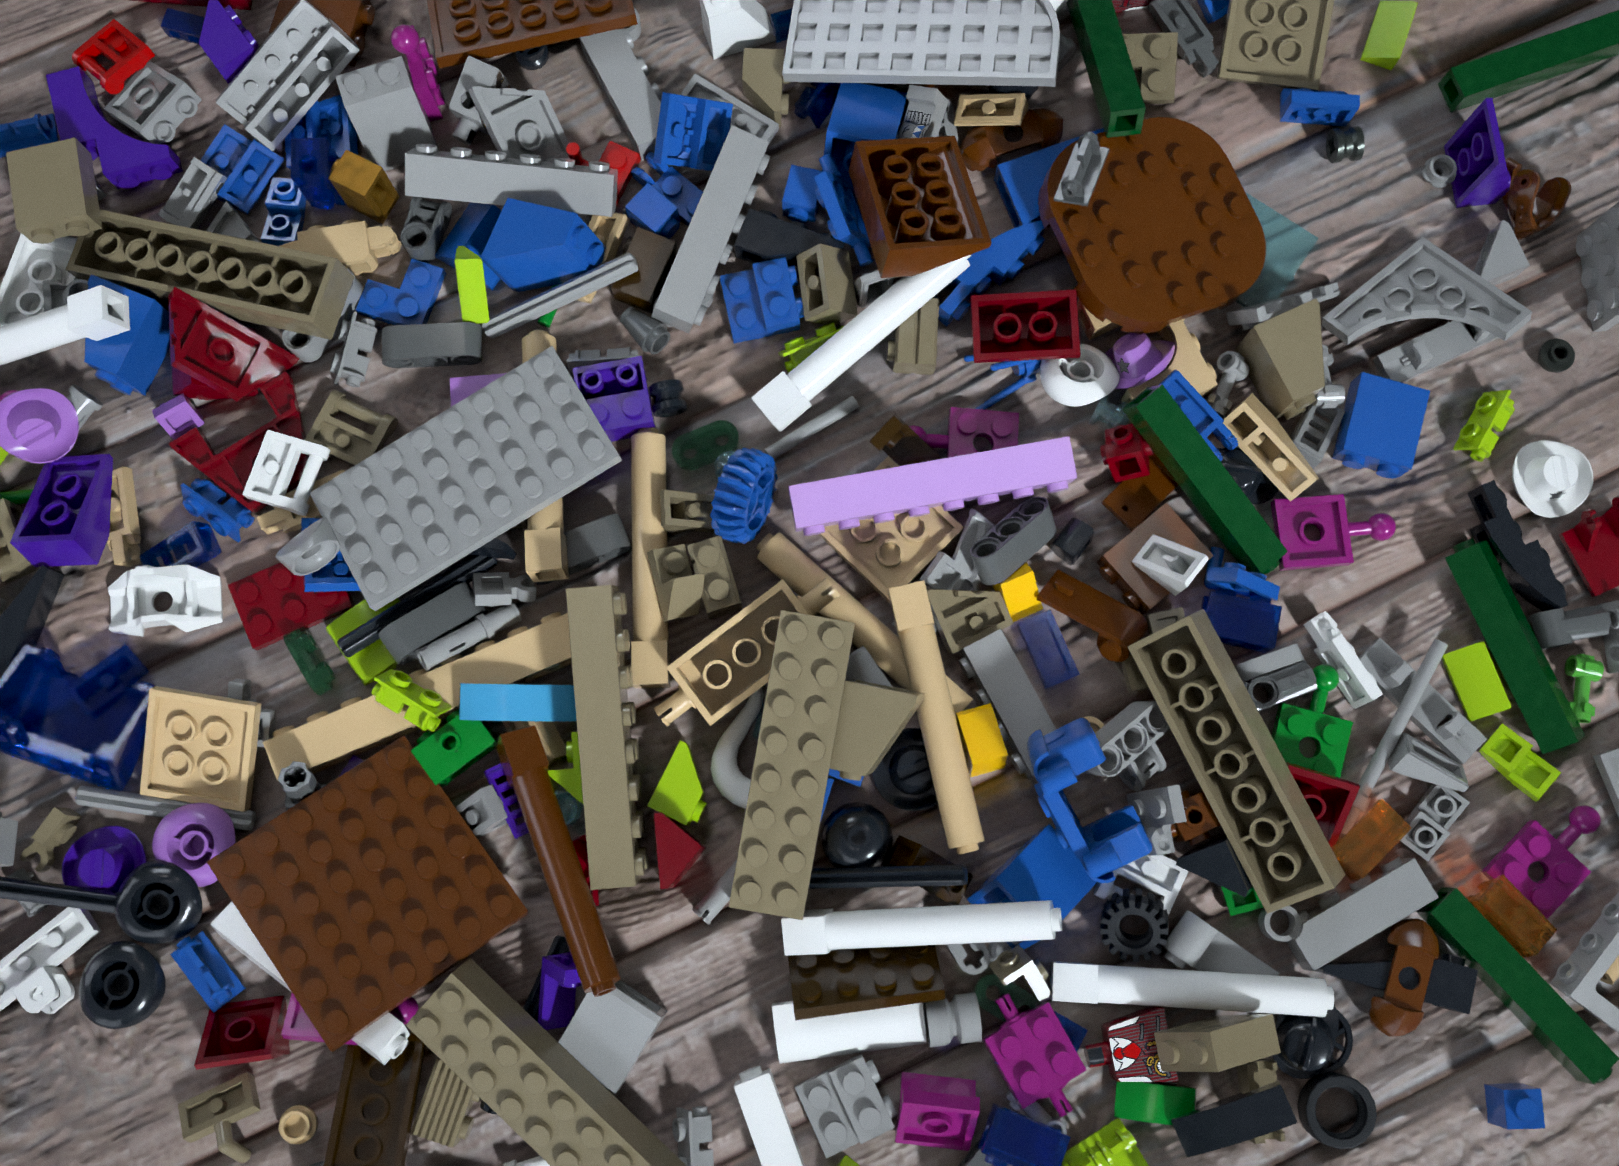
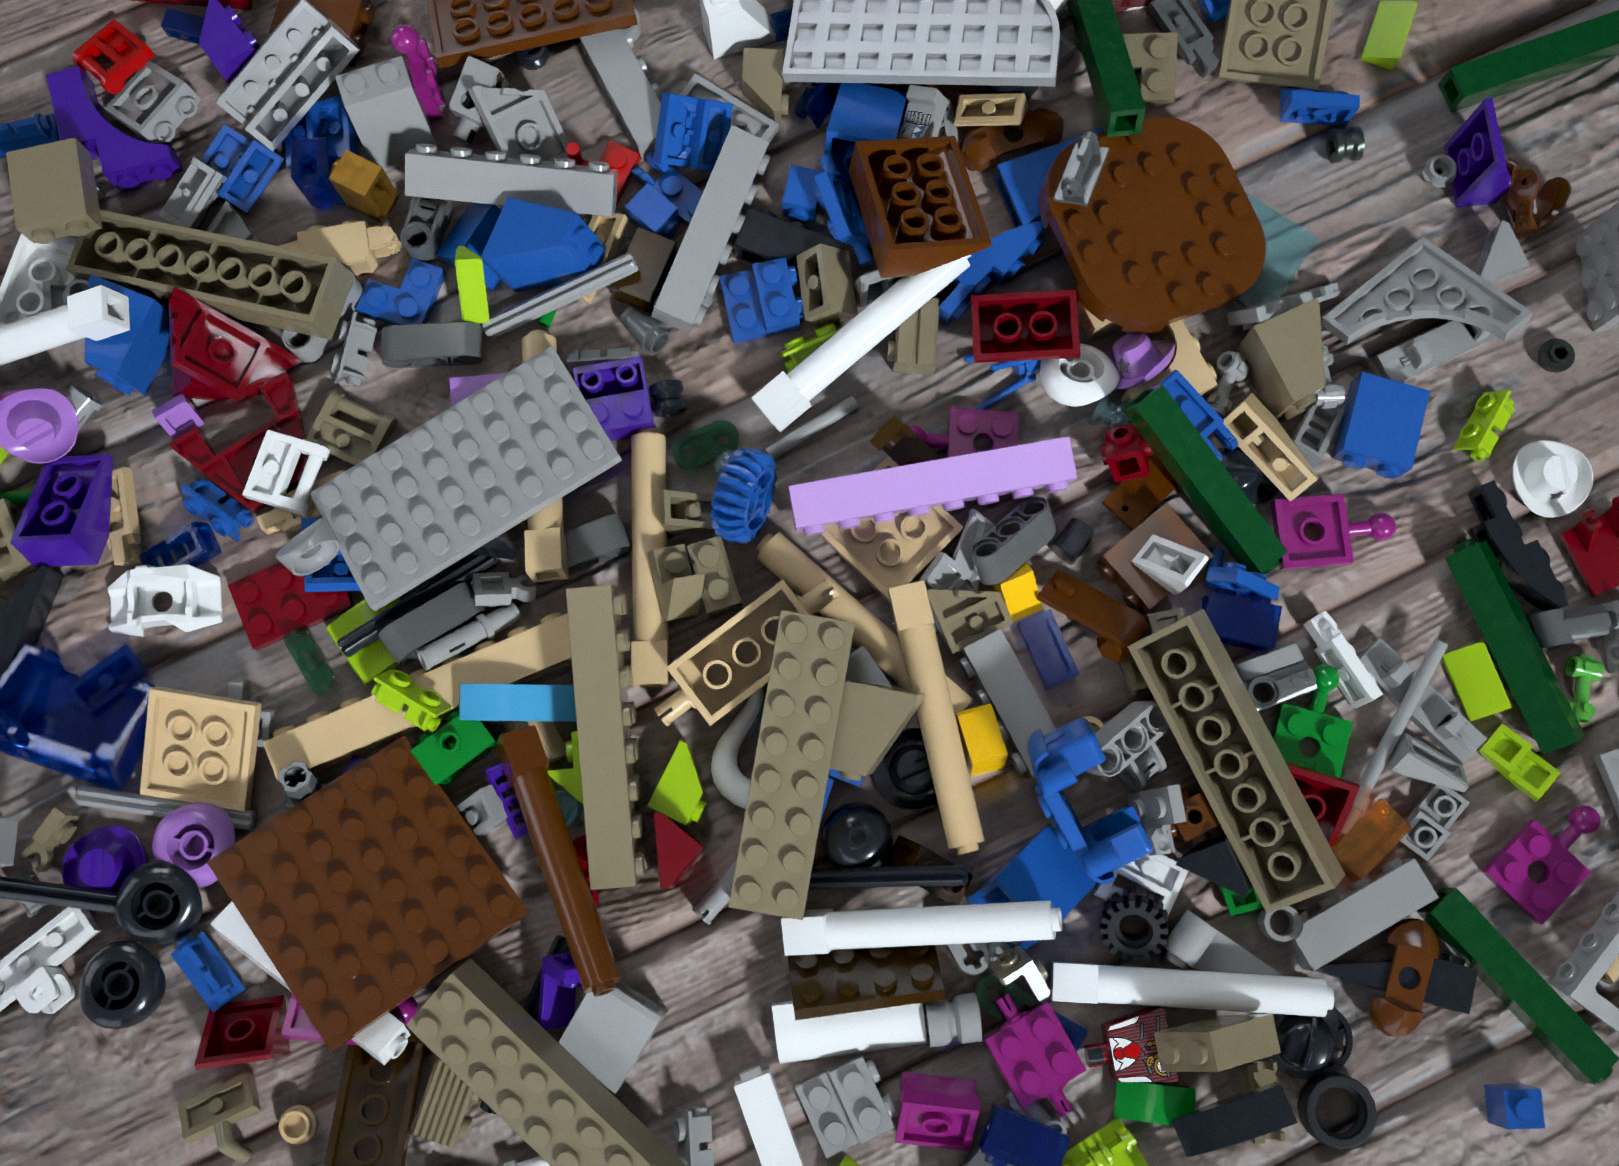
blue slope [260,177,308,246] -> none
clear orange hinge [1466,874,1557,958] -> none

